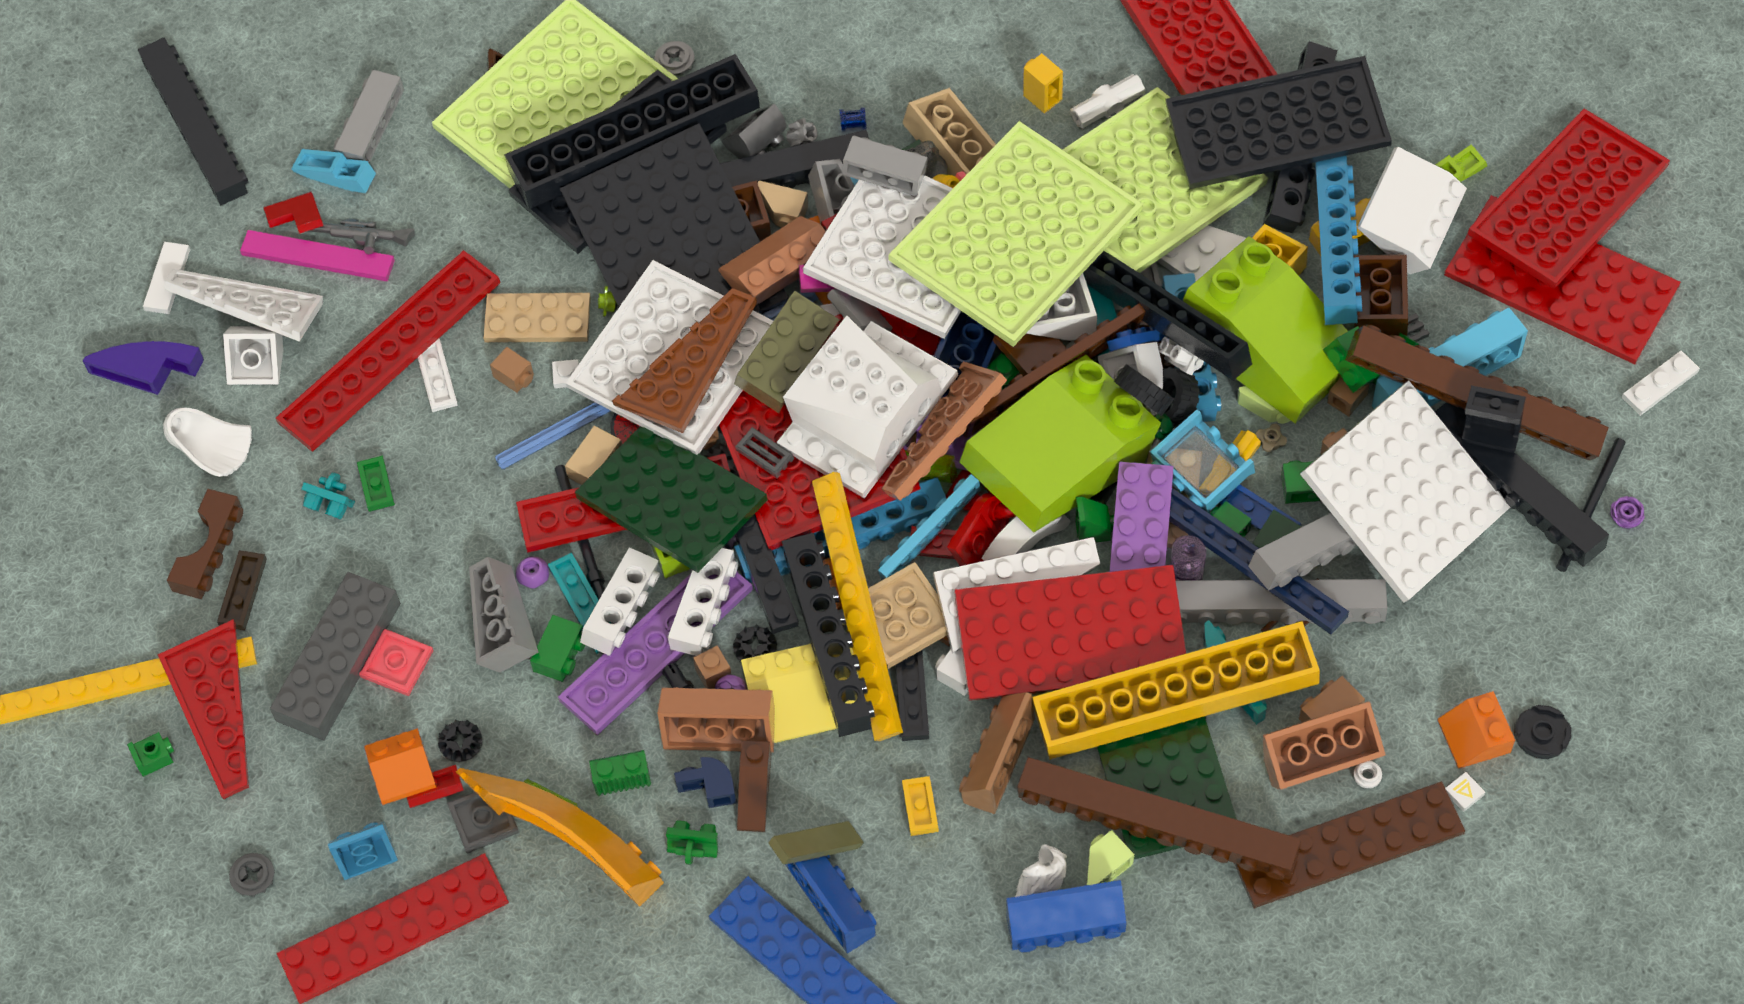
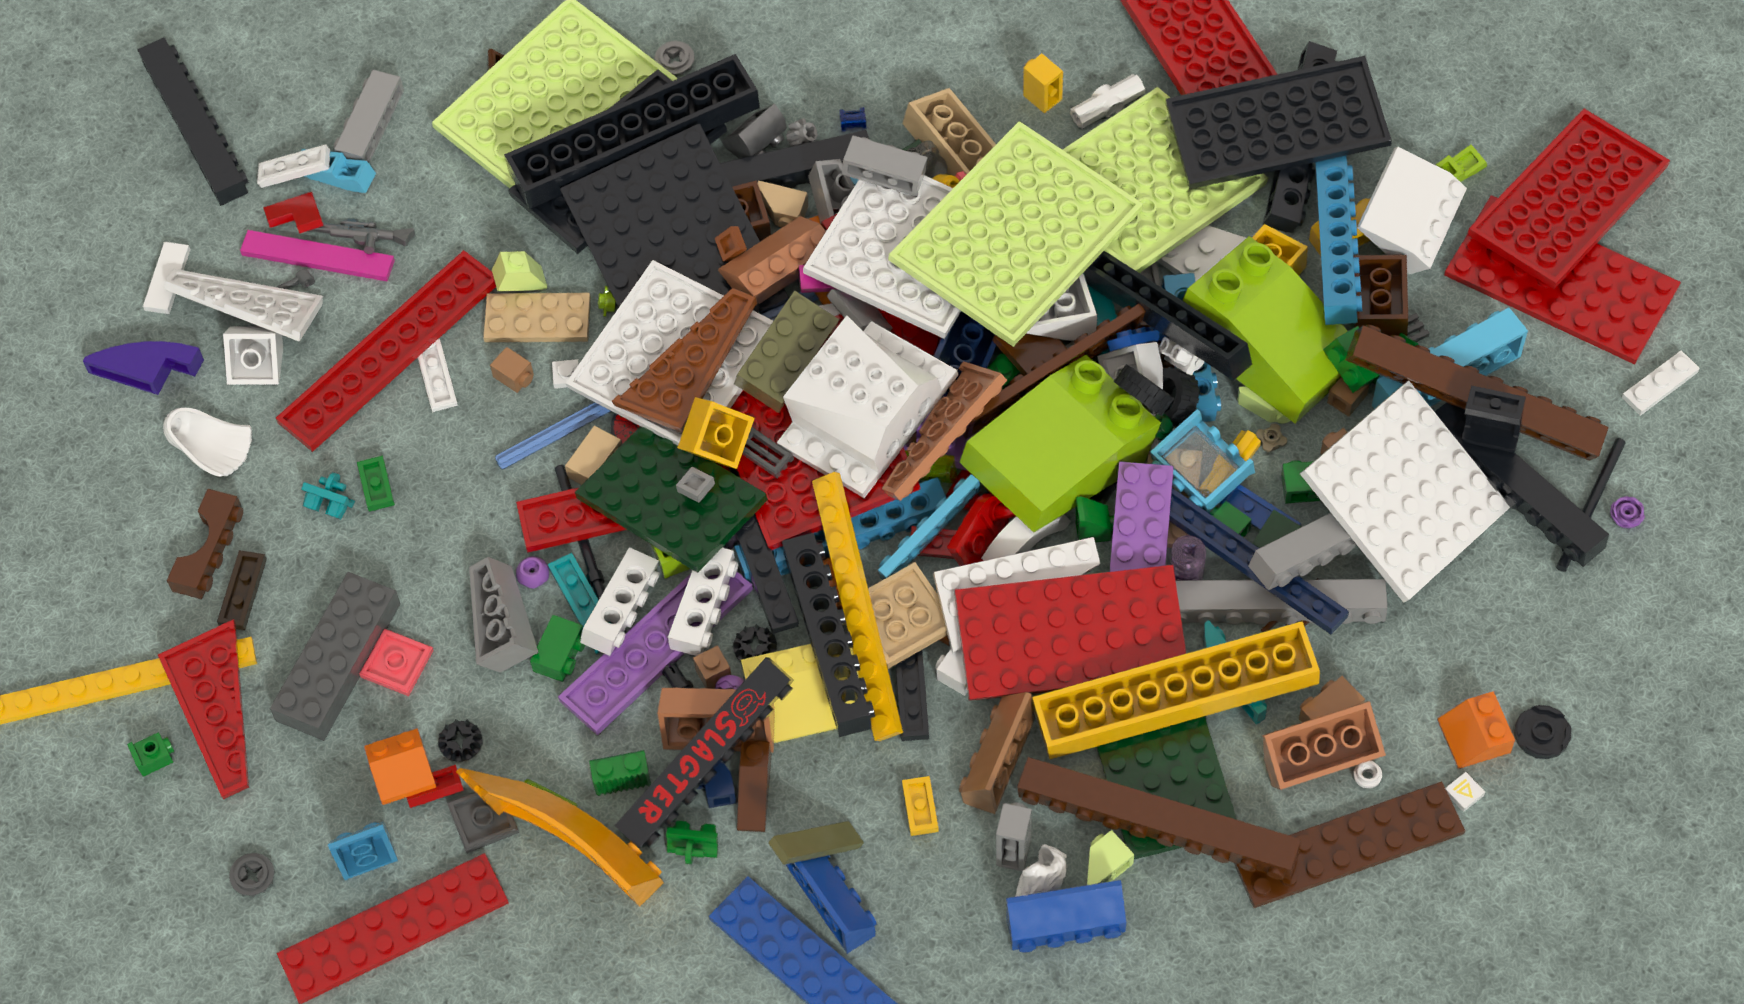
none -> white tile [257,144,330,188]
none -> dark grey hand [277,269,315,289]
none -> yellowish green slope [492,251,547,291]
none -> black brick [614,657,794,849]
none -> light grey plate [676,467,715,502]
none -> yellow brick [677,397,754,469]
none -> dark orange plate [714,226,747,261]
none -> light grey brick [996,803,1032,871]

